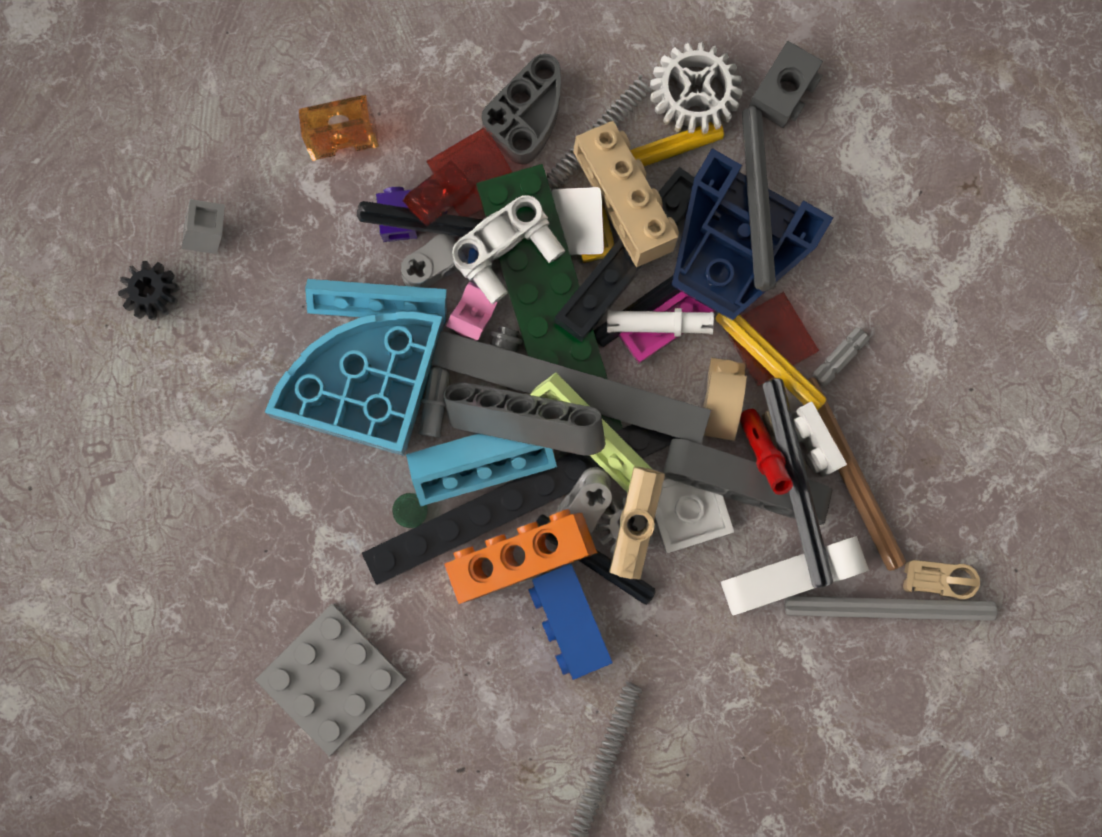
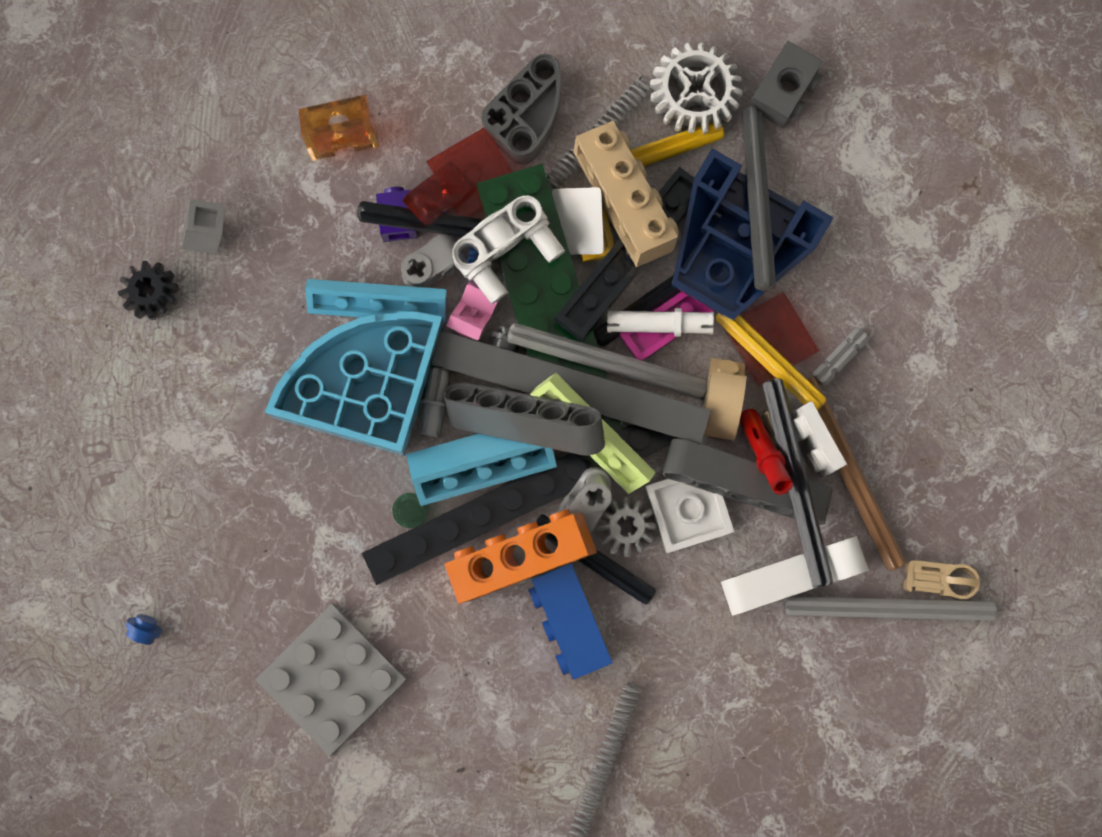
tan piece [609,466,665,579] -> none
none -> blue plate [126,614,162,645]
none -> light grey axle [507,323,707,399]

